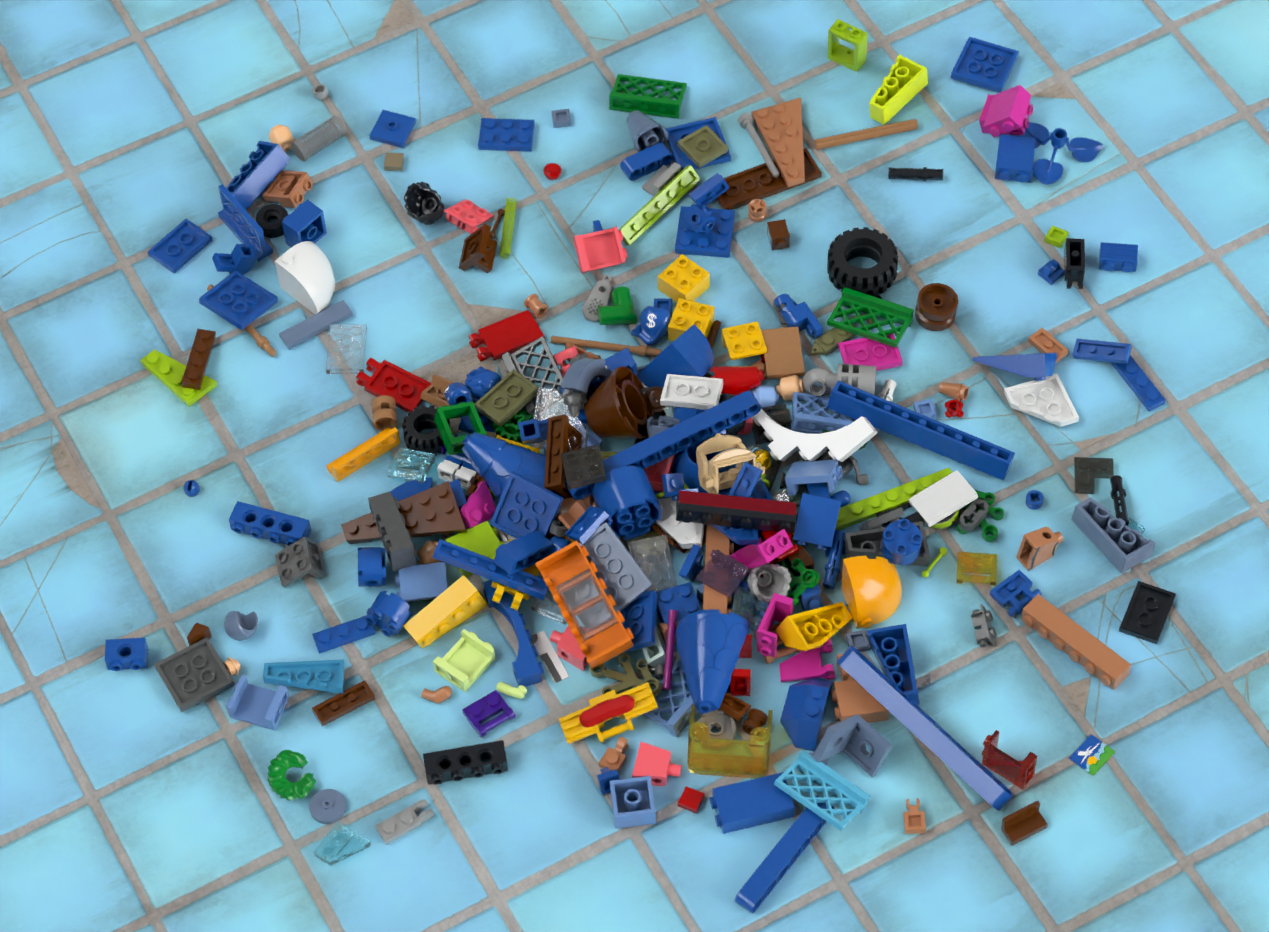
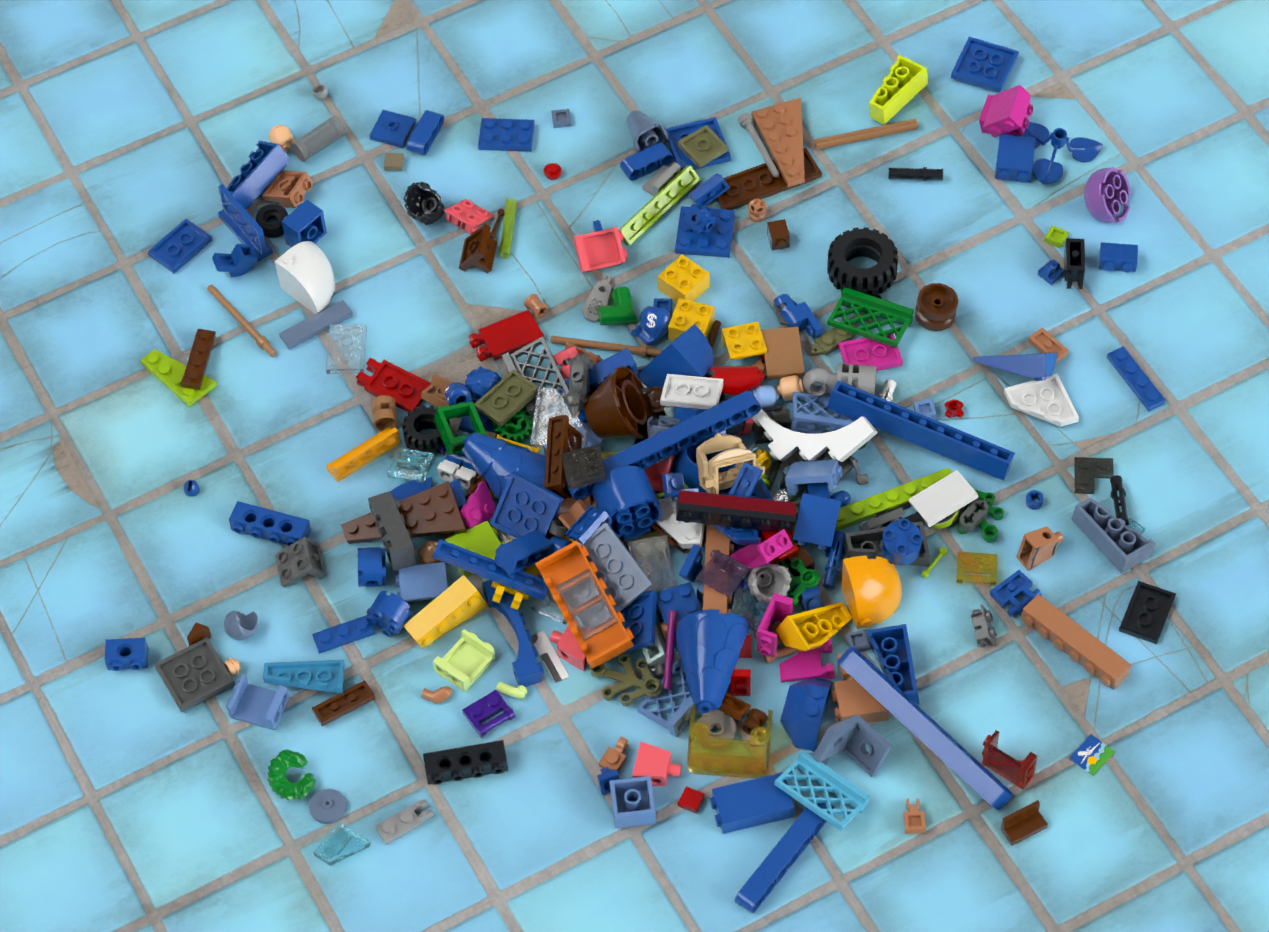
blue plate [199,270,278,330] -> none
blue brick [518,419,548,444] -> none
yellow piece [558,682,658,744] -> none
sand blue arch [561,358,613,393] -> none
green fence [609,74,687,119] -> none
lime window [827,19,868,72] -> none
nougat cone [939,382,969,401] -> none
blue plate [1072,339,1132,364] -> none
none -> blue beam [407,110,444,156]
none -> medium lavender cylinder [1084,167,1131,223]

